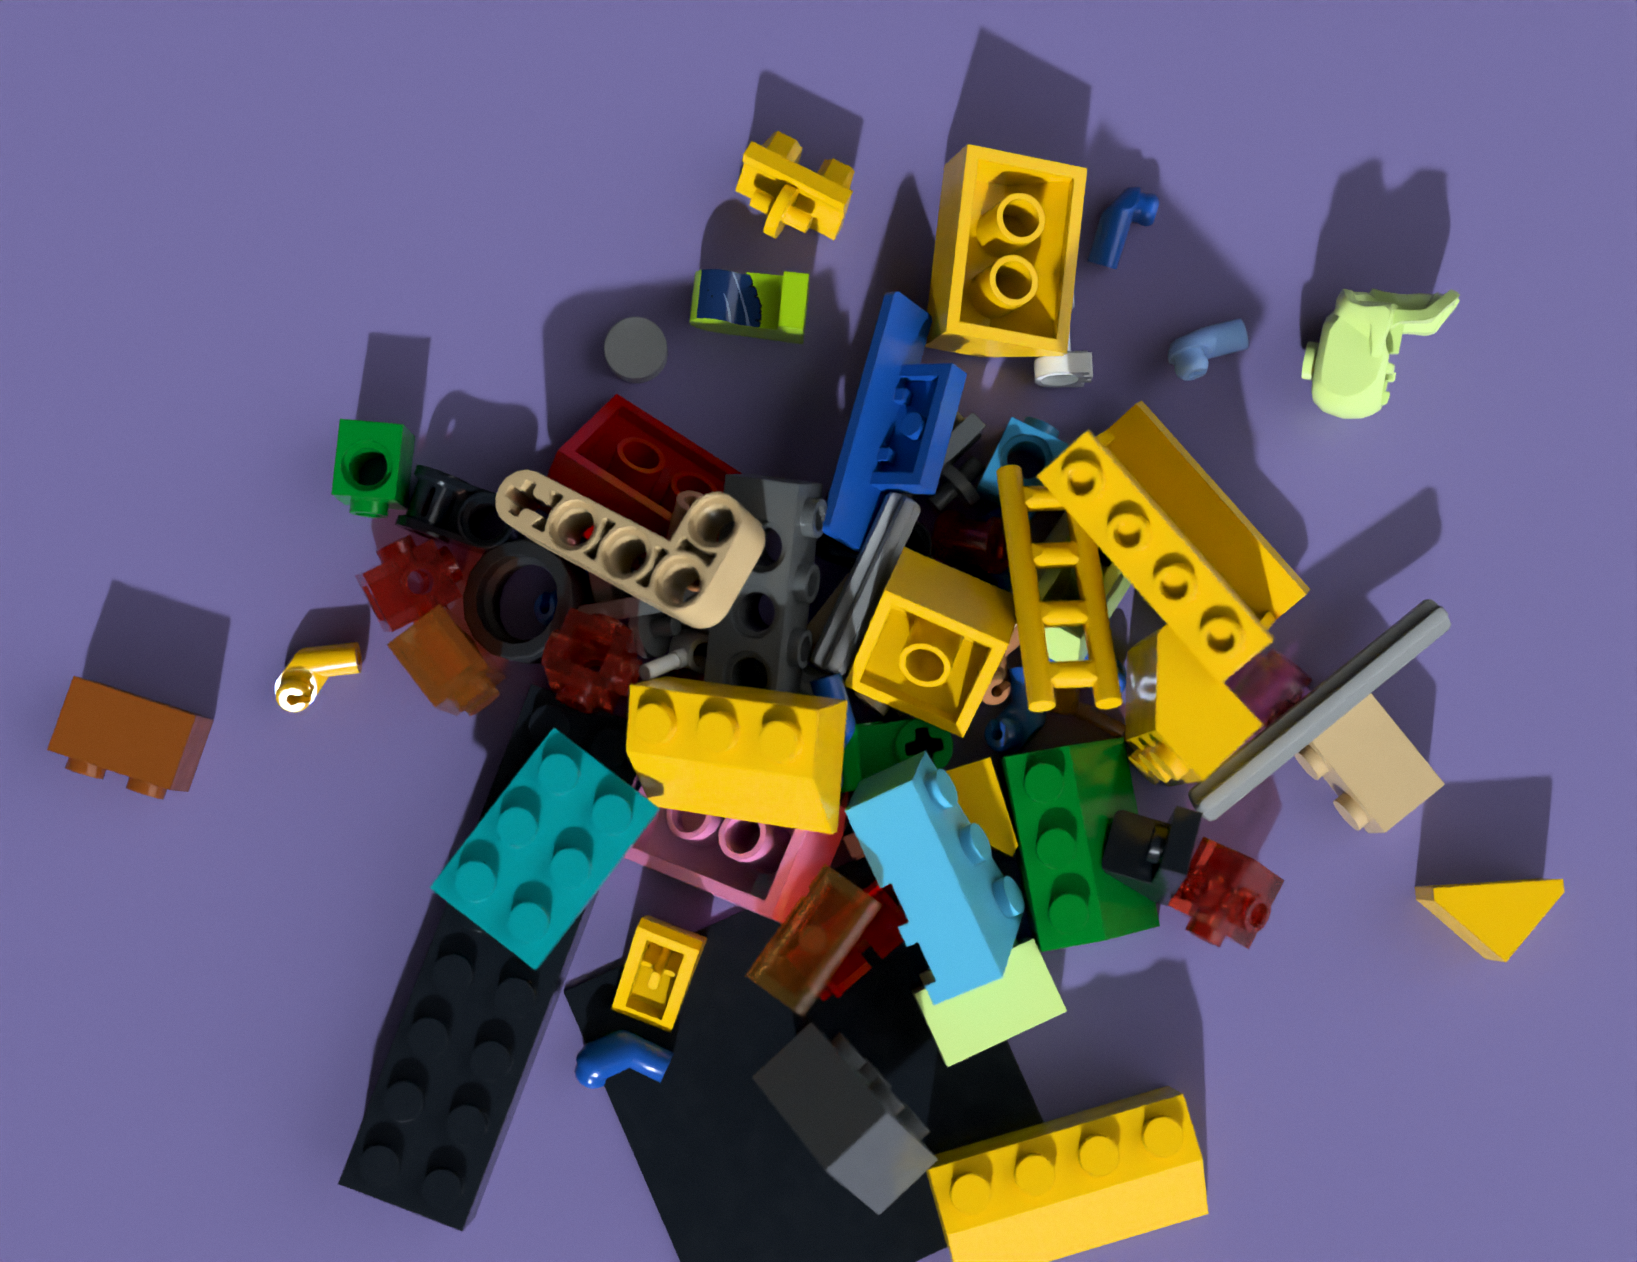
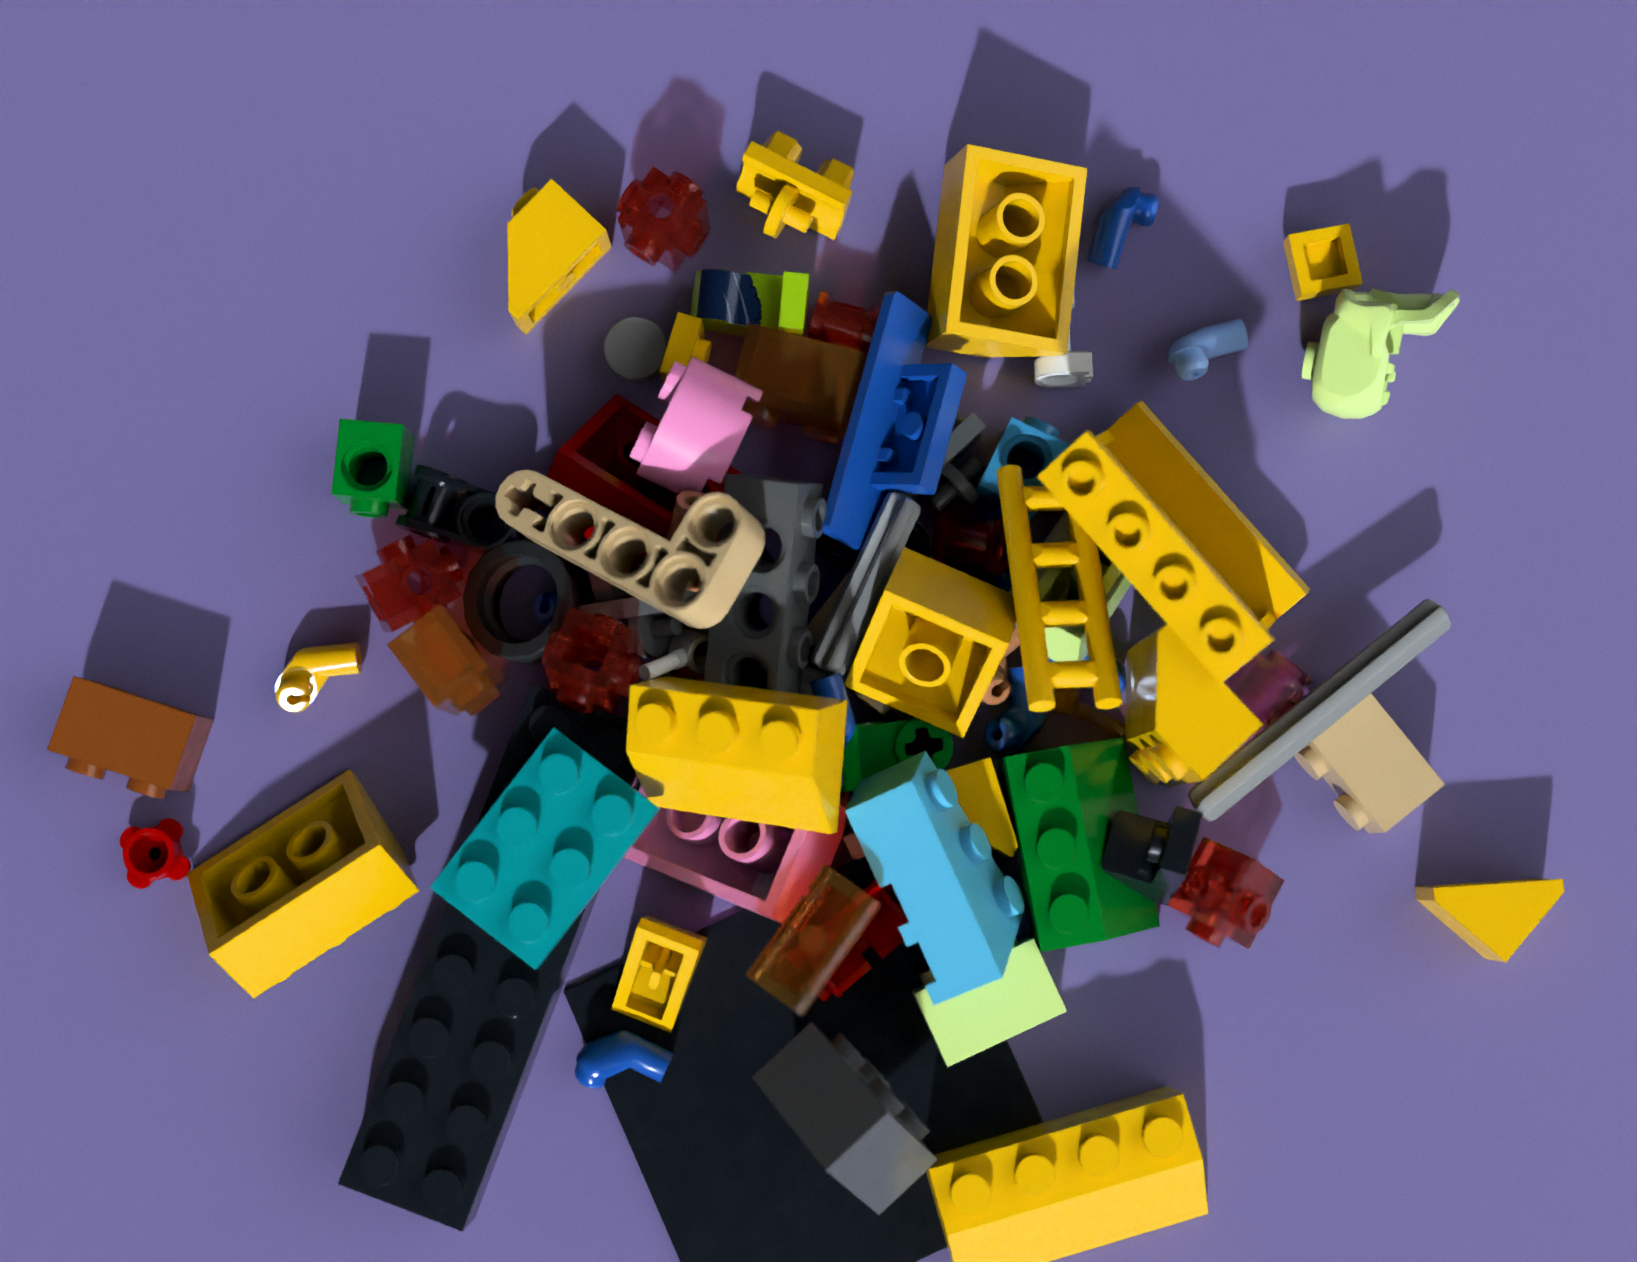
none -> red plate [120,818,191,889]
none -> yellow slope [187,769,420,999]
none -> yellow slope [507,178,612,335]
none -> clear red brick [617,167,711,273]
none -> bright pink brick [629,356,763,495]
none -> yellow plate [659,312,712,385]
none -> clear orange brick [734,323,868,443]
none -> clear red bush [807,290,881,360]
none -> yellow plate [1283,223,1363,301]

